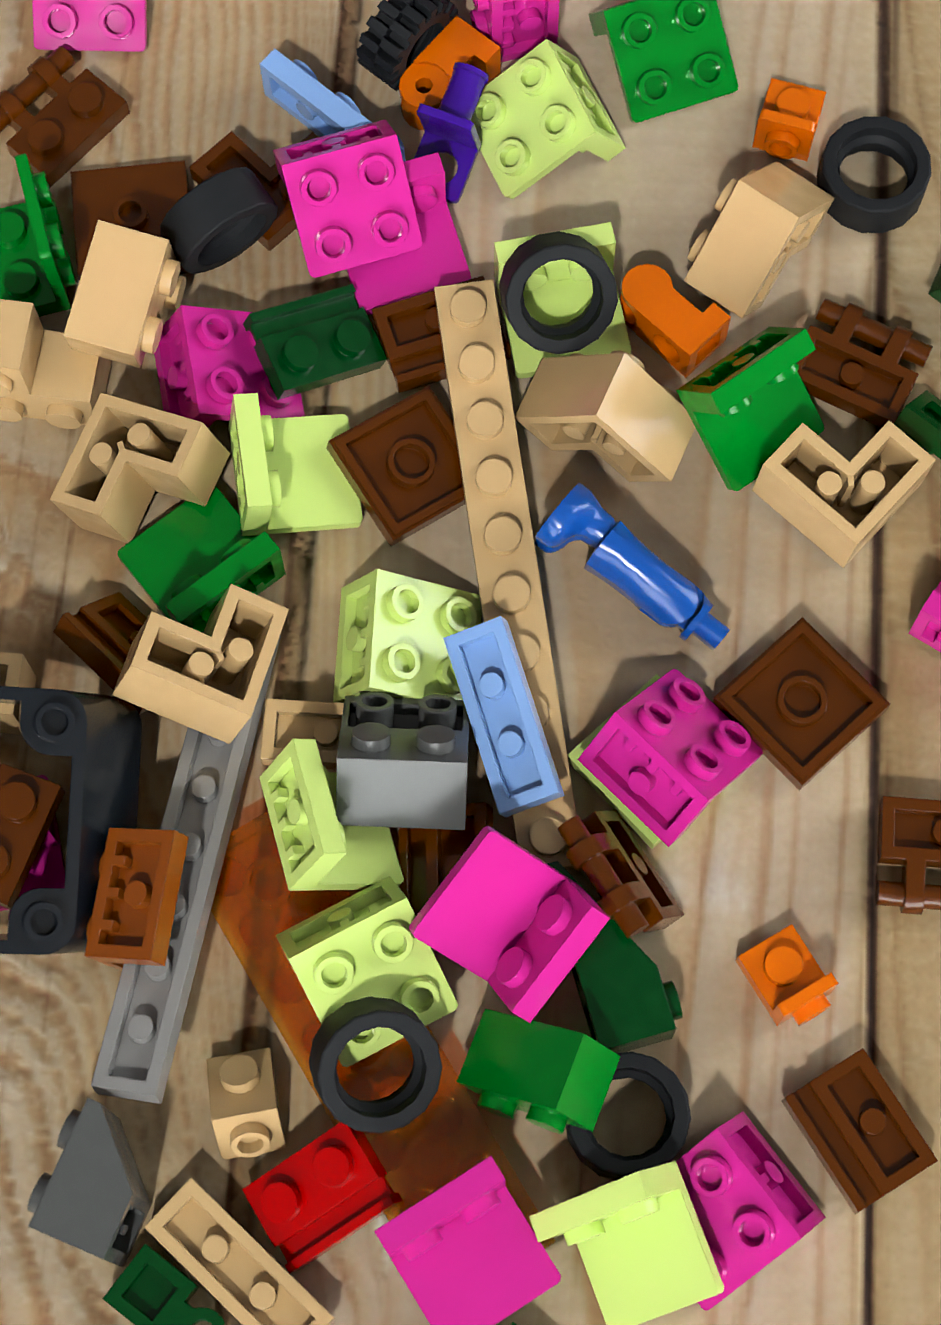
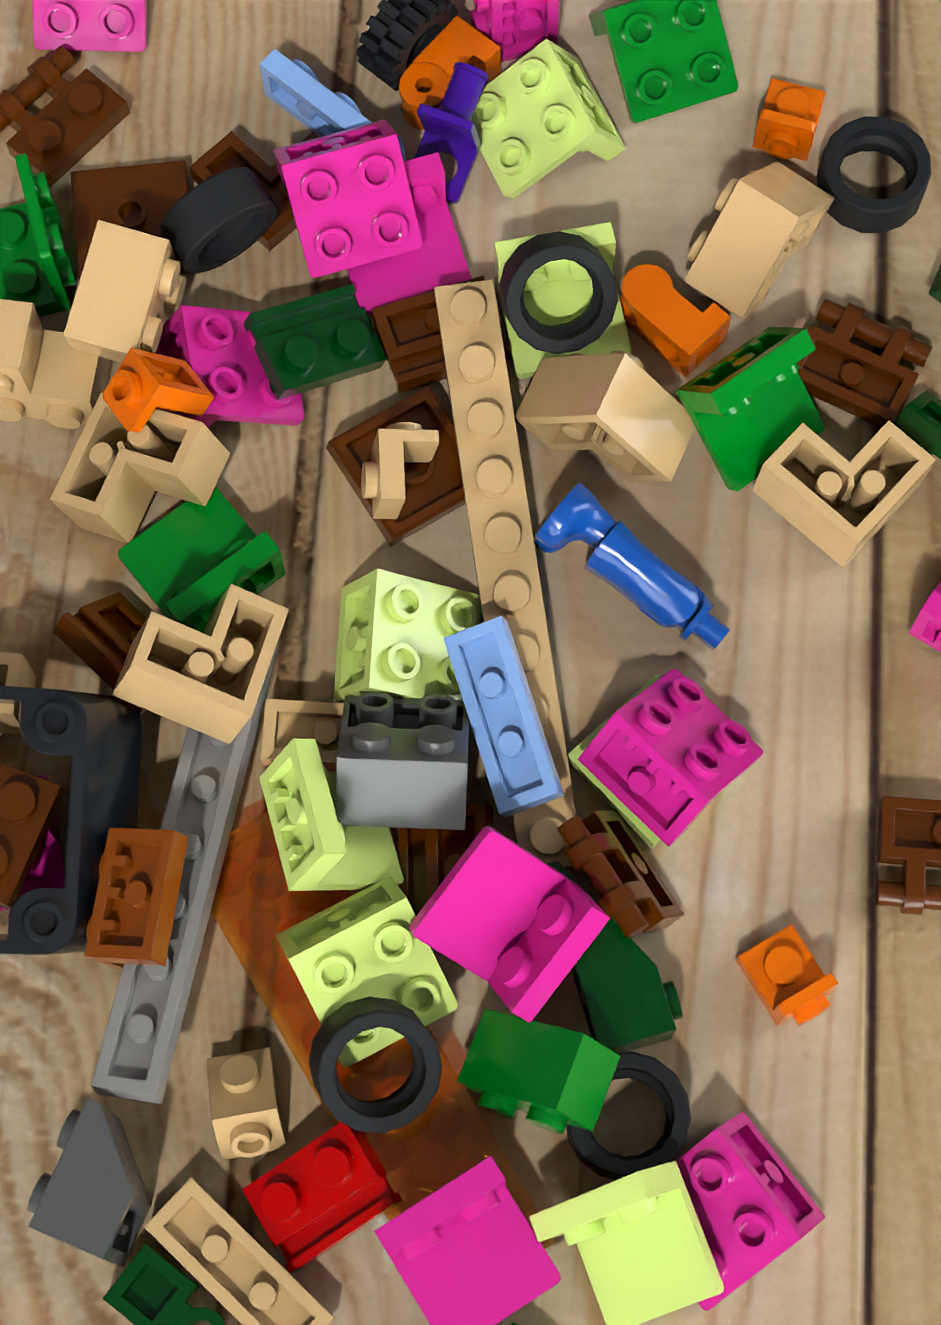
yellowish green bracket [228,393,363,536] -> none
reddish brown plate [713,617,890,791] -> none
reddish brown plate [782,1048,938,1214] -> none
none -> orange bracket [103,348,214,433]
none -> tan bracket [361,422,439,519]

